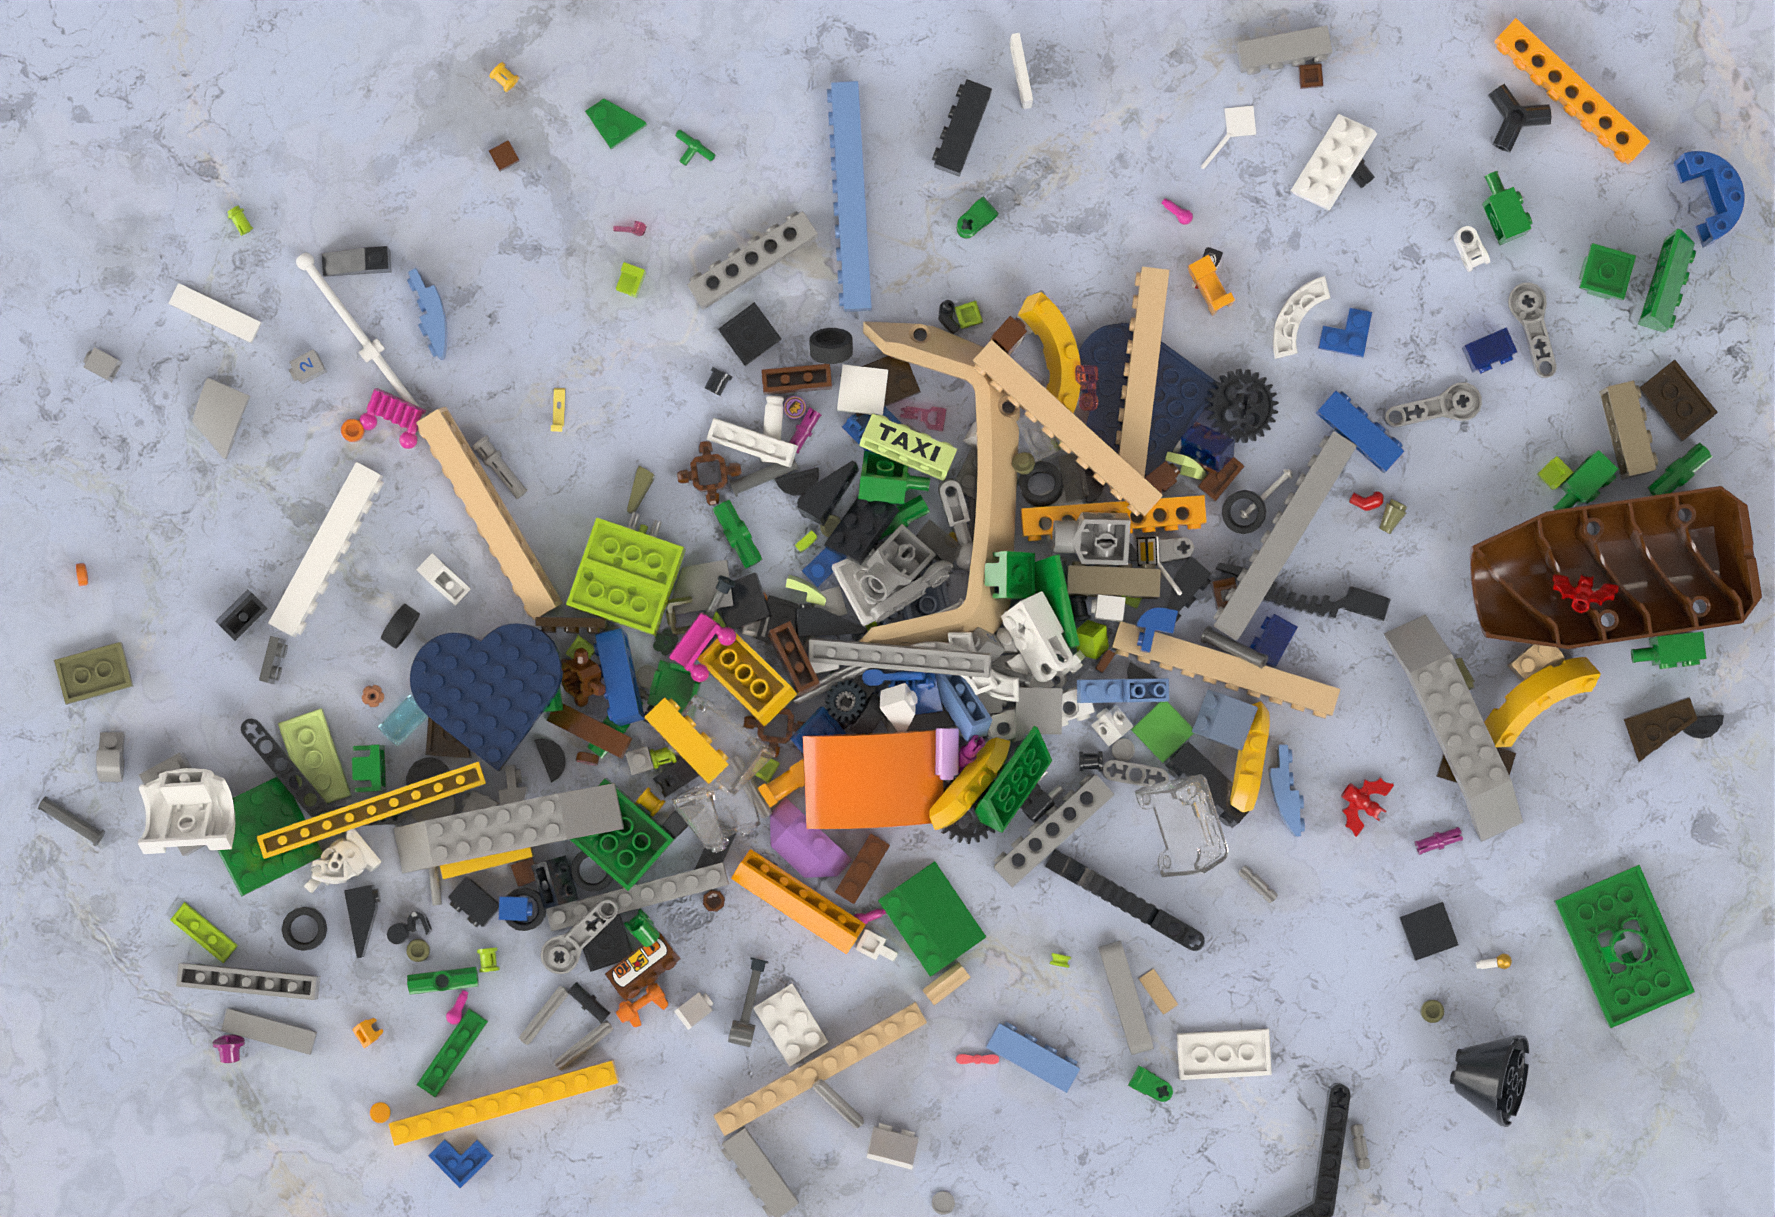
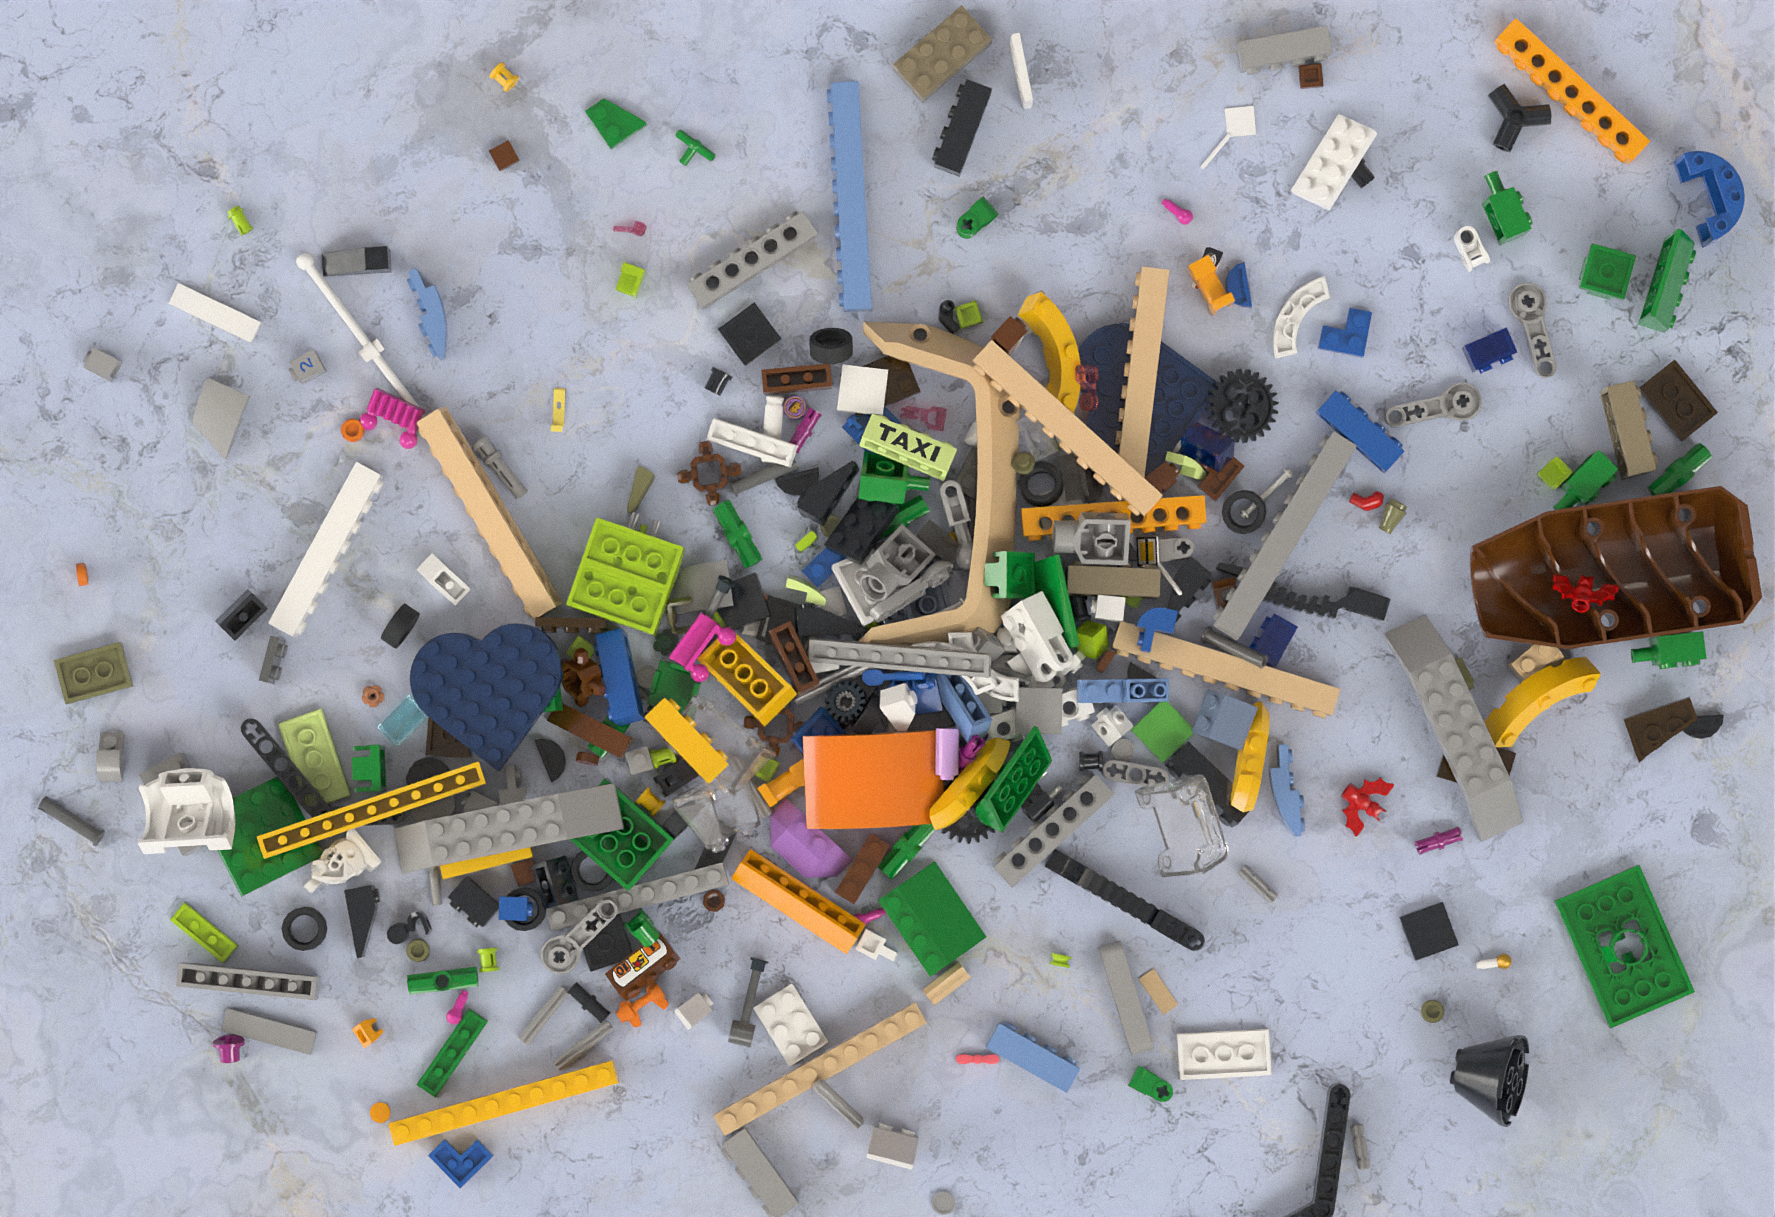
none -> green piece [878,823,935,880]
none -> dark tan brick [893,5,992,103]
none -> blue tile [1225,262,1252,308]

